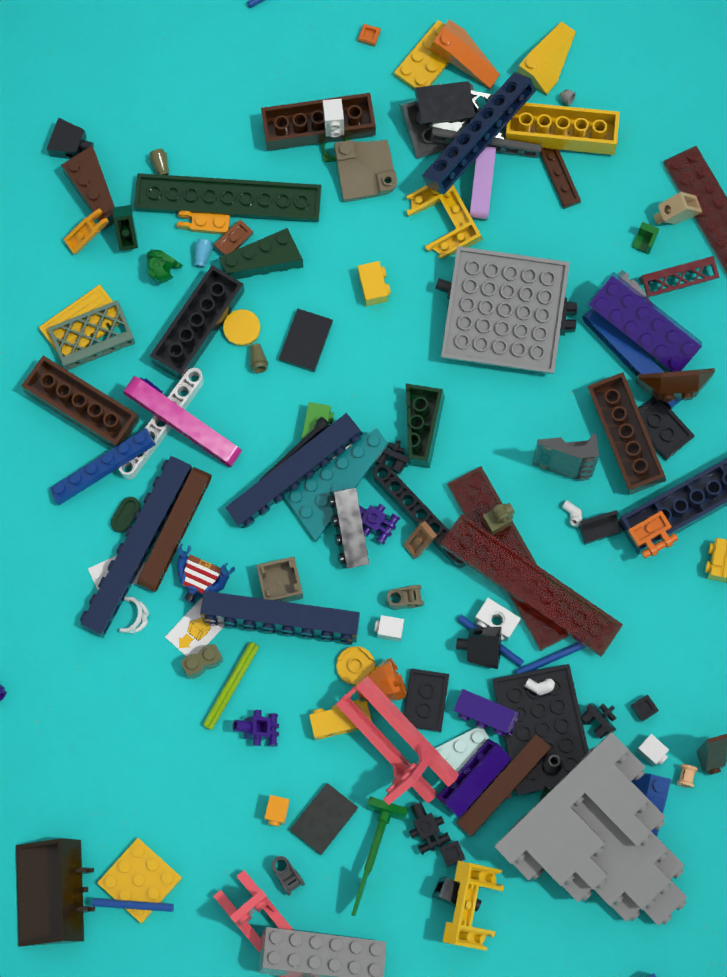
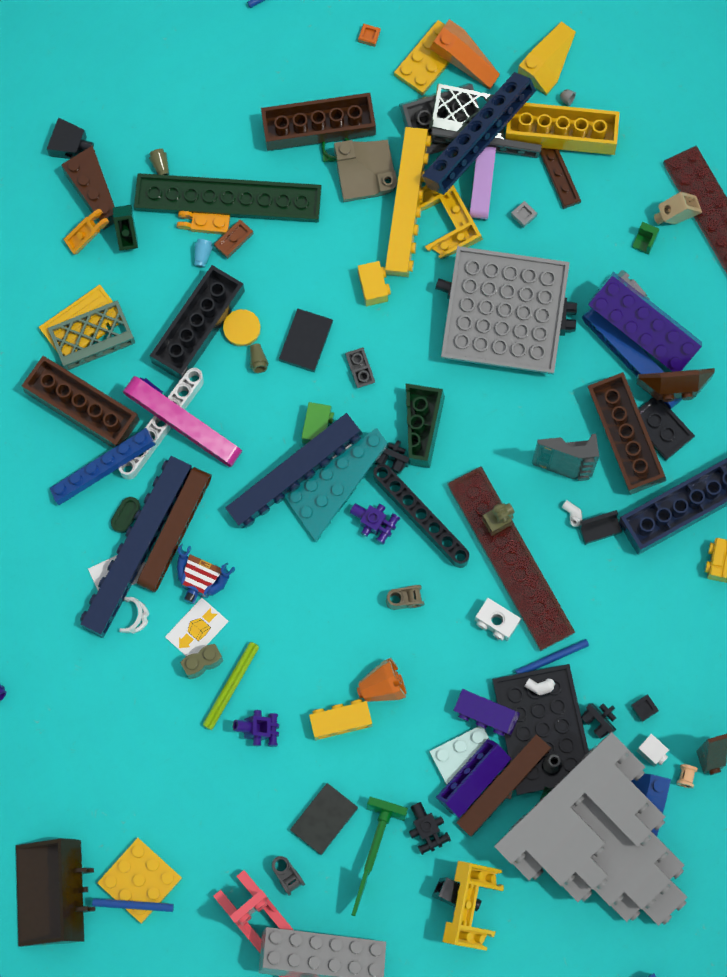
green helmet [146,249,183,284] -> none
dark blue brick [200,591,360,645] -> none
dark green wedge [219,228,304,279] -> none
dark tan container [256,557,303,602] -> none
black piece [259,416,330,481] -> none
light orange brick [264,795,290,827] -> none
white brick [323,99,344,138] -> none
brick [328,488,369,569] -> none
yellow tile [336,646,375,686] -> none
coral piece [336,676,459,805] -> none
white brick [374,615,404,642] -> none
medium nougat plate [403,521,437,559] -> none
black tile [404,669,449,733] -> none
black tile [414,81,475,125] -> none
black plate [439,841,466,867] -> none
clear red plate [440,514,623,657] -> none
black torso [456,627,502,669] -> none
blue bar [457,614,524,667] -> none
orange plate [628,510,678,559] -> none
dark red fence [639,256,720,297] -> none
none -> dark grey slope [345,347,375,388]
none -> yellow brick [385,127,432,277]
none -> light grey plate [511,201,537,228]

